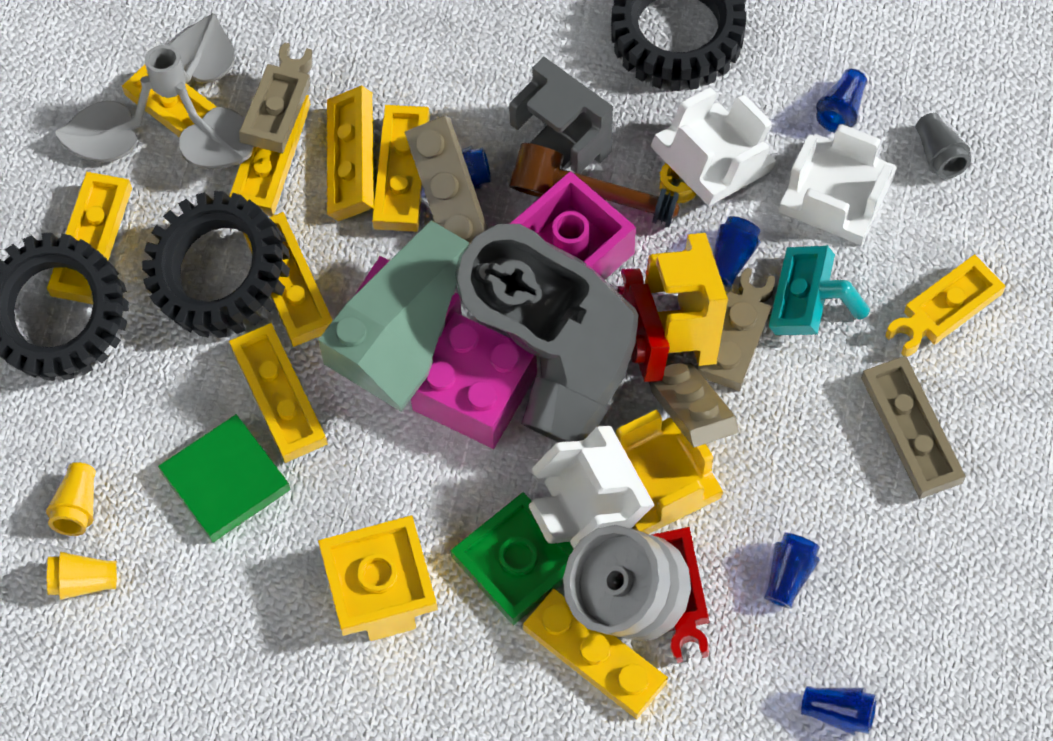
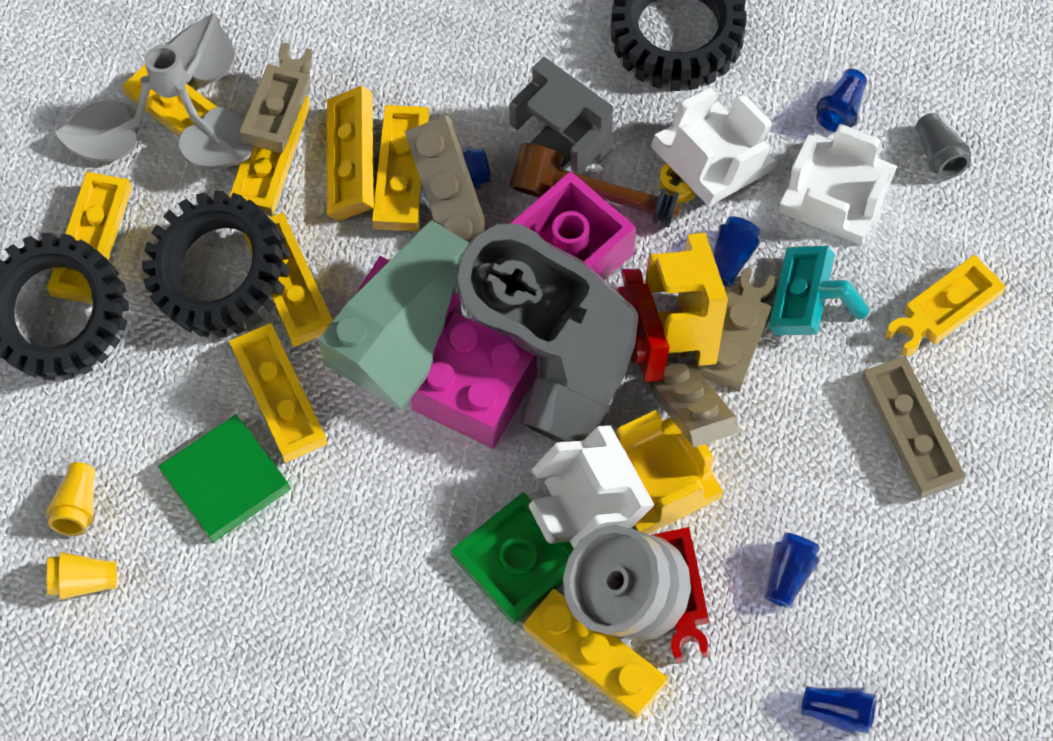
yellow panel [318,515,438,641] -> none

